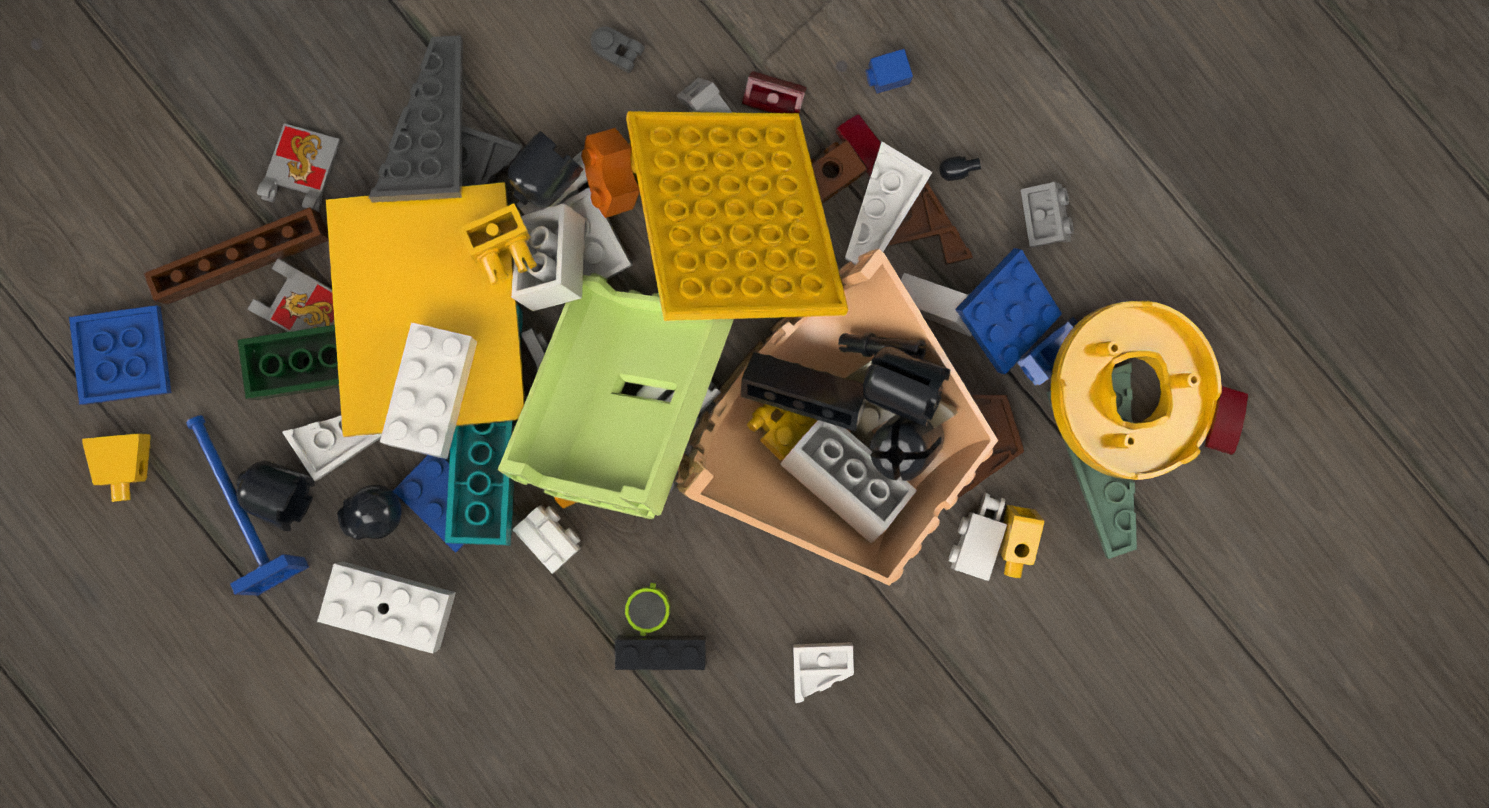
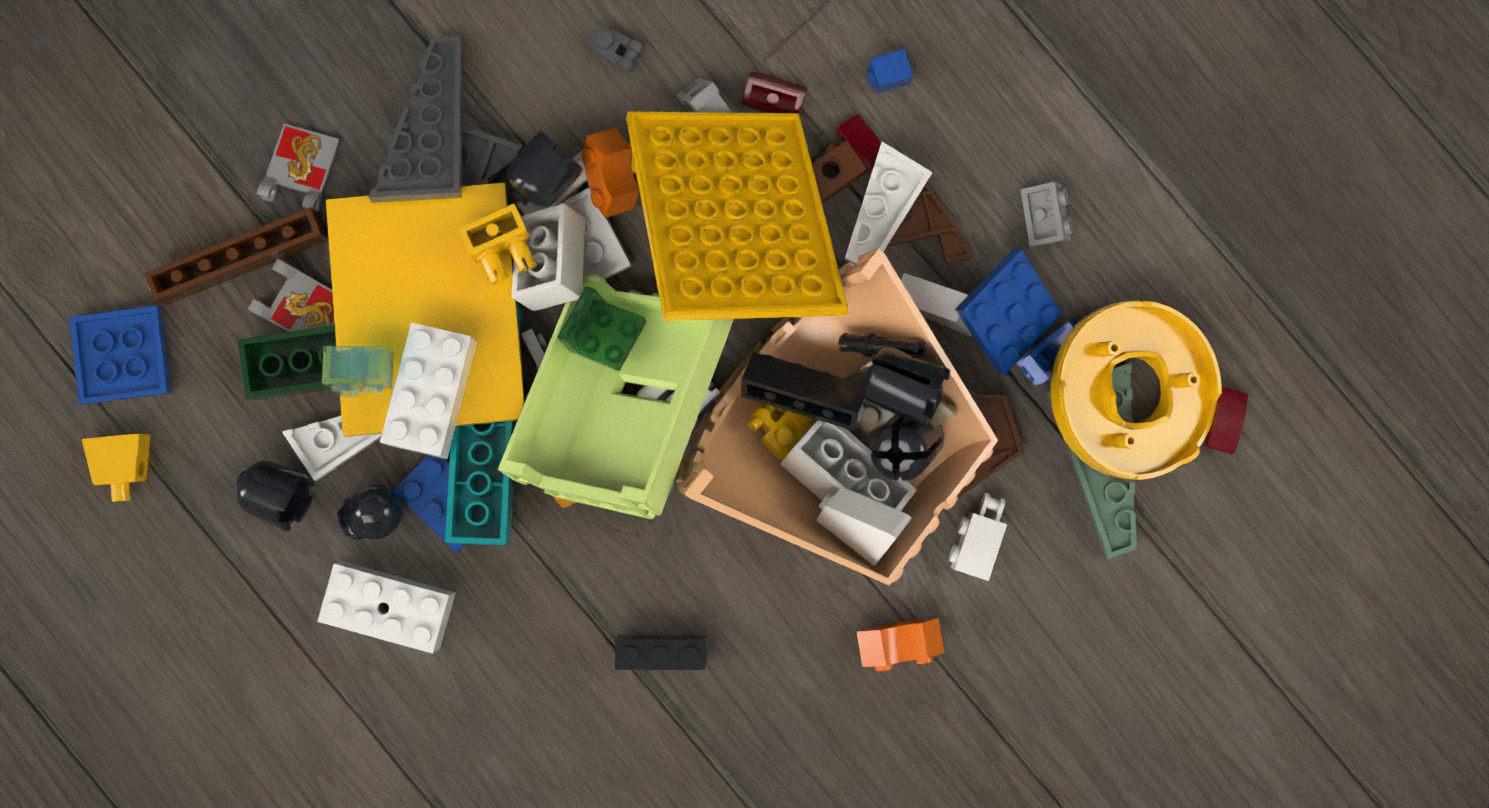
blue tile [186,415,309,596] -> none
white brick [513,505,581,574] -> none
pearl dark grey piece [625,583,670,636] -> none
white wing [793,642,854,703] -> none
black cylinder [939,156,981,181] -> none
yellow torso [999,505,1044,578] -> none
none -> clear light blue brick [322,346,394,397]
none -> clear green bracket [557,286,647,371]
none -> white slope [816,486,912,566]
none -> orange brick [857,617,945,671]

